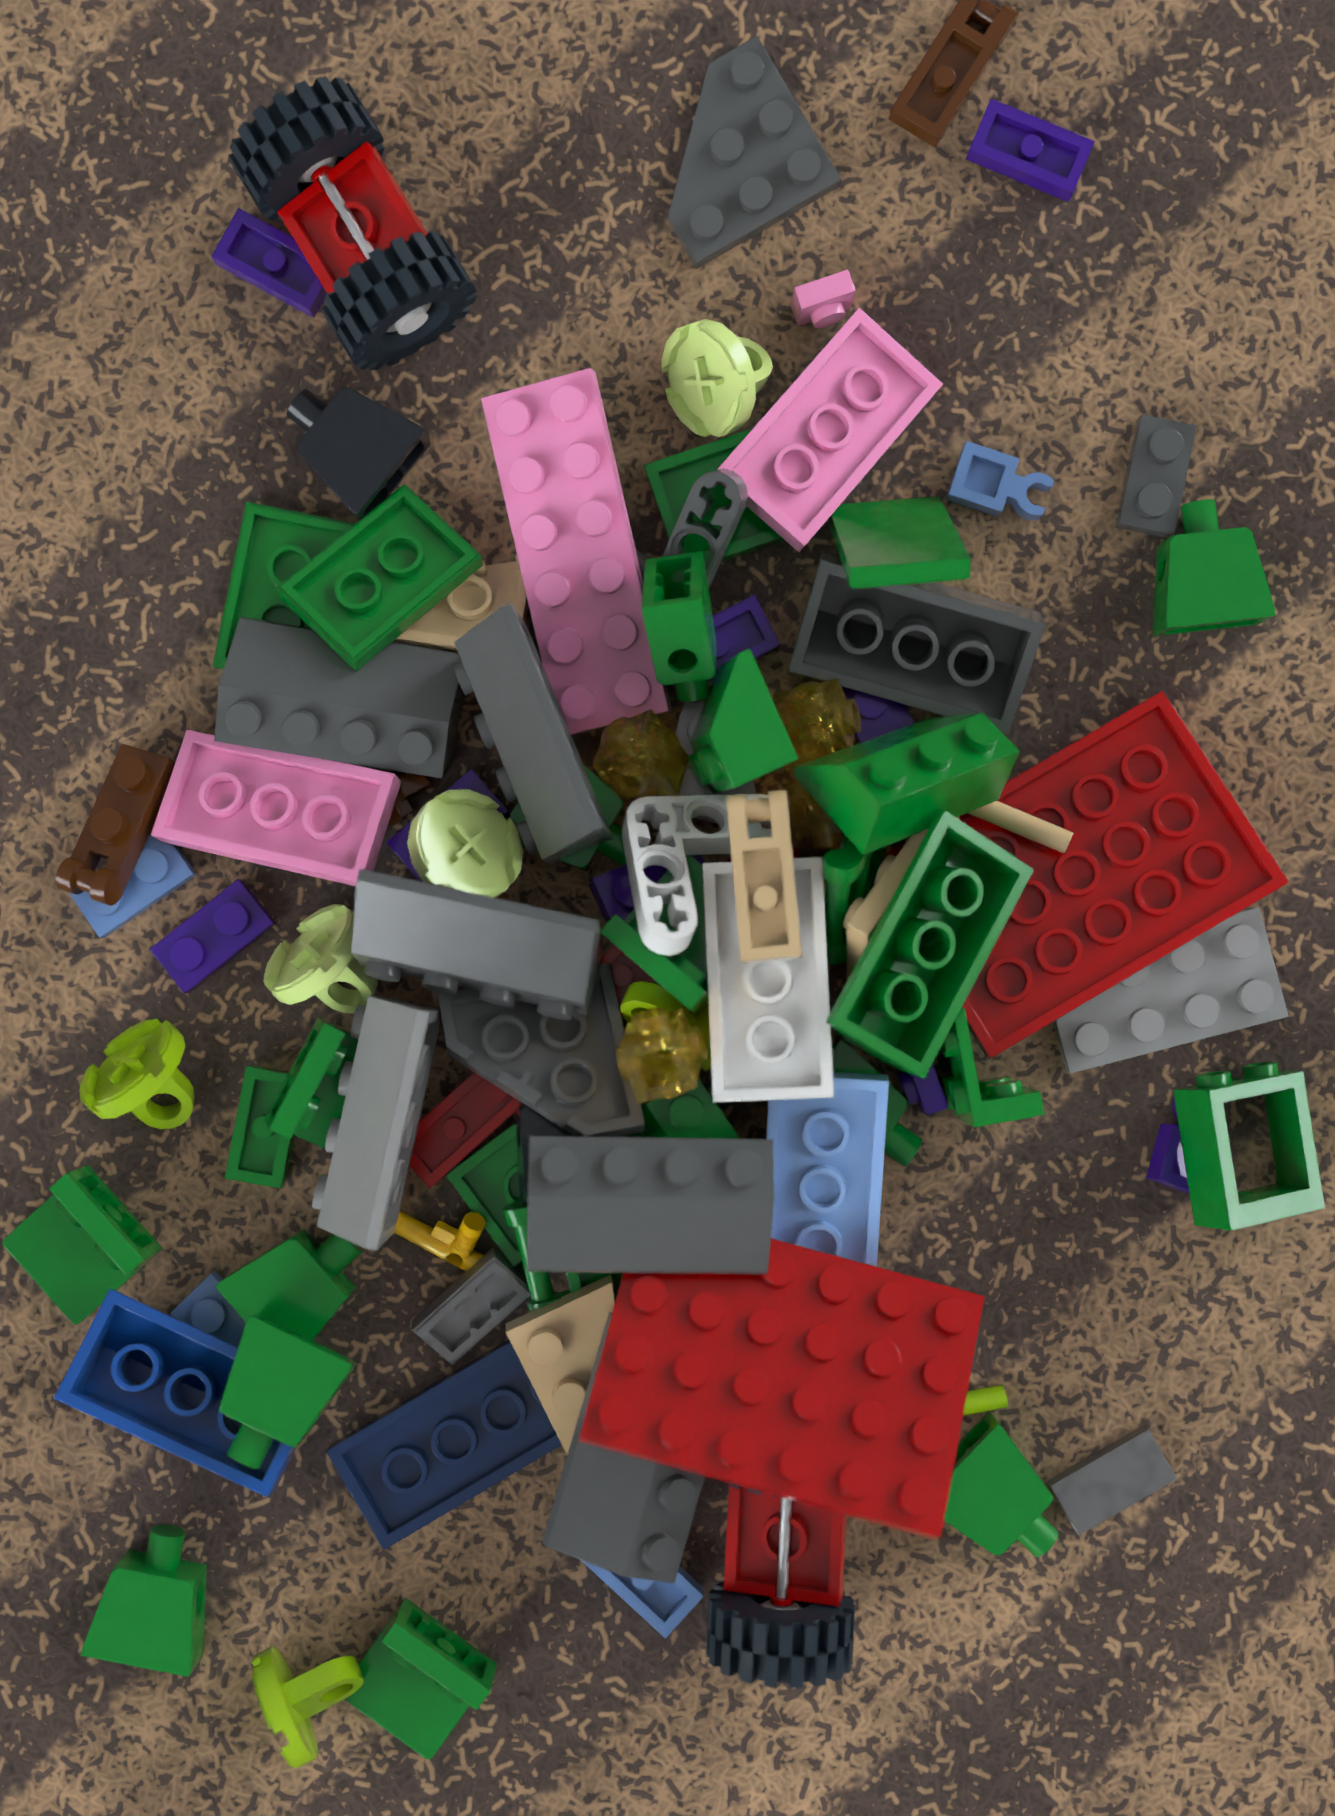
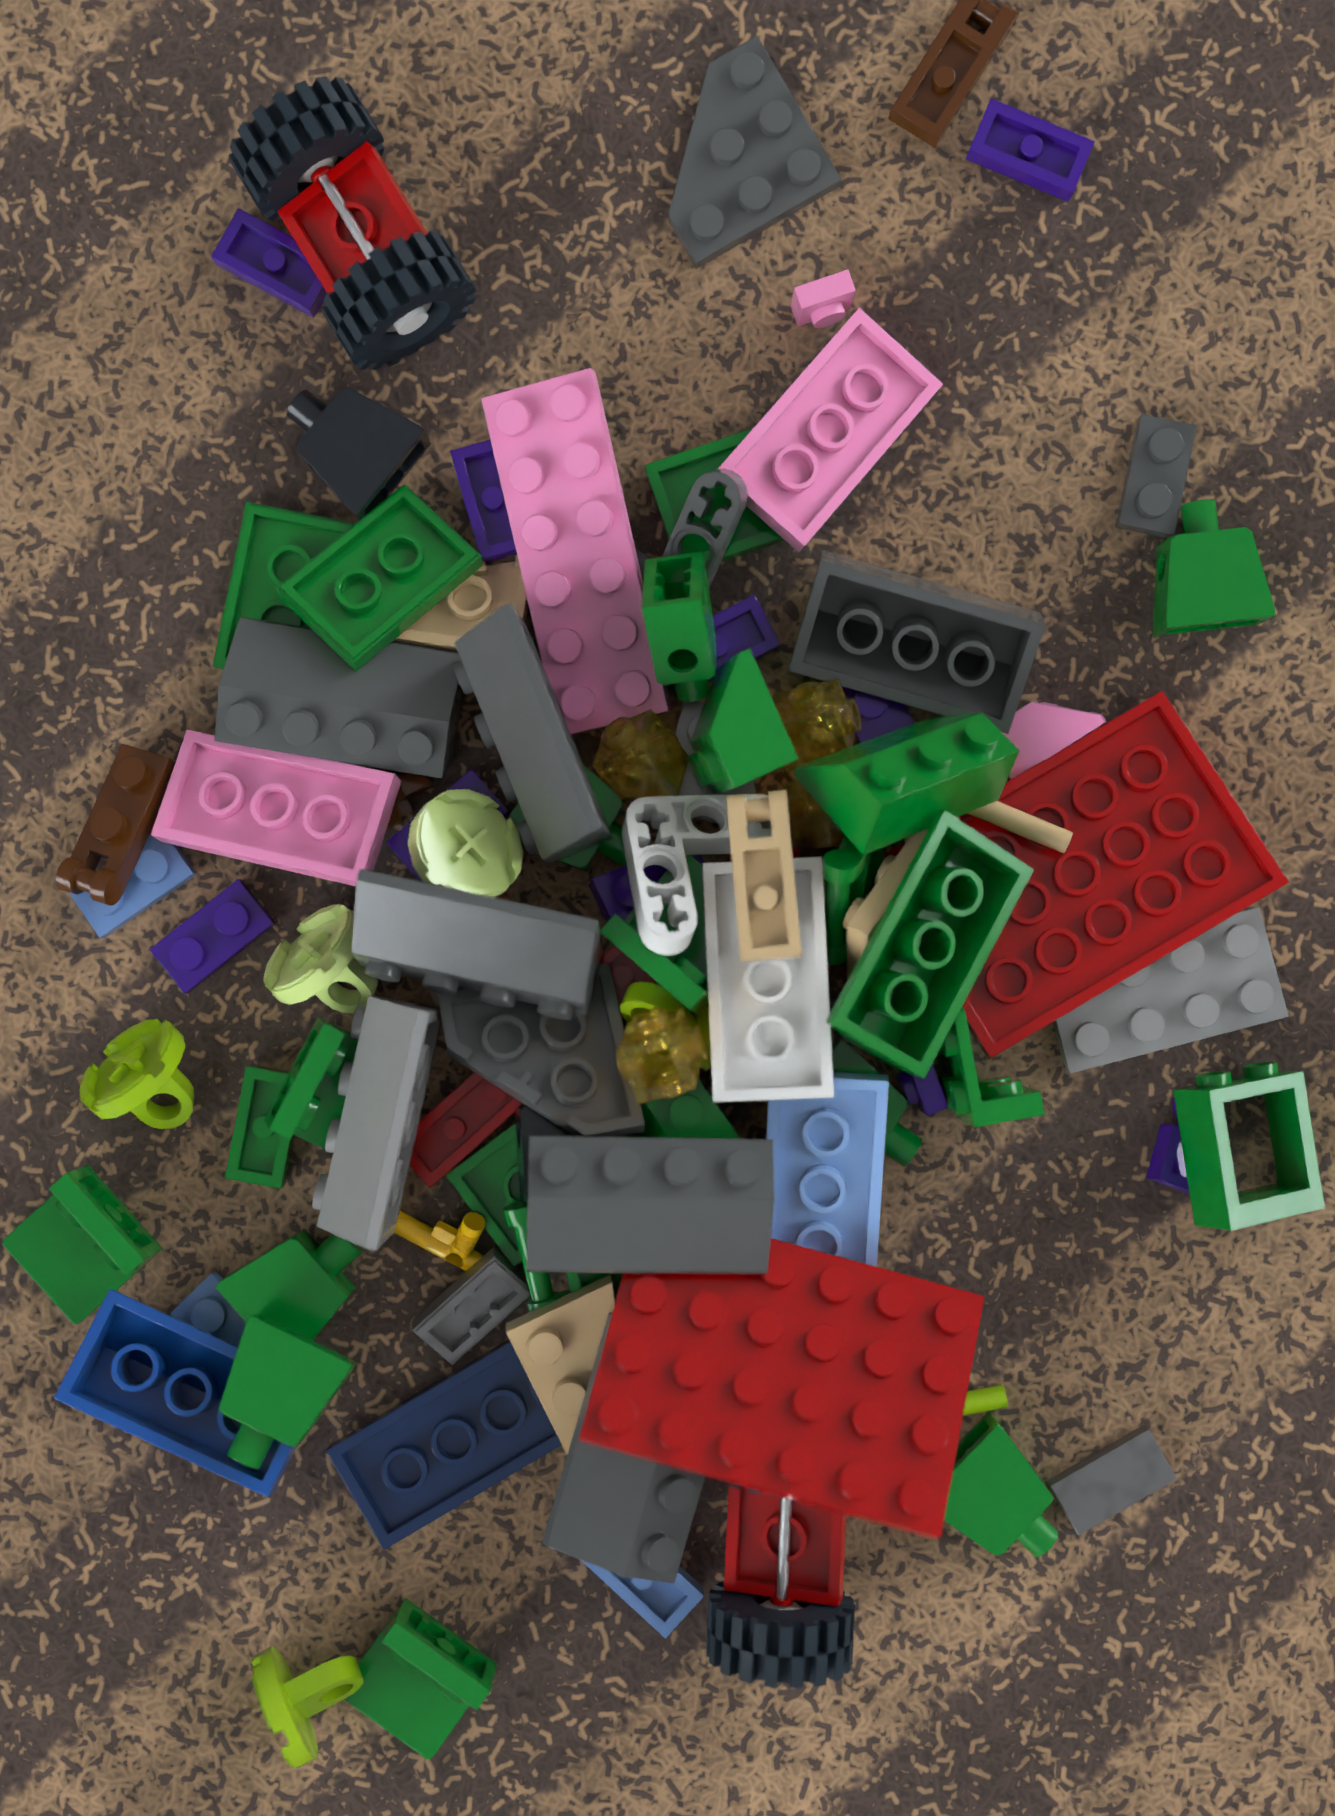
green torso [81,1524,206,1677] -> none
yellowish green tile [661,319,773,438] -> none
green tile [828,496,970,589] -> none
medium blue plate [945,441,1054,521] -> none
none -> dark purple plate [450,440,517,563]
none -> bright pink slope [1002,701,1106,779]

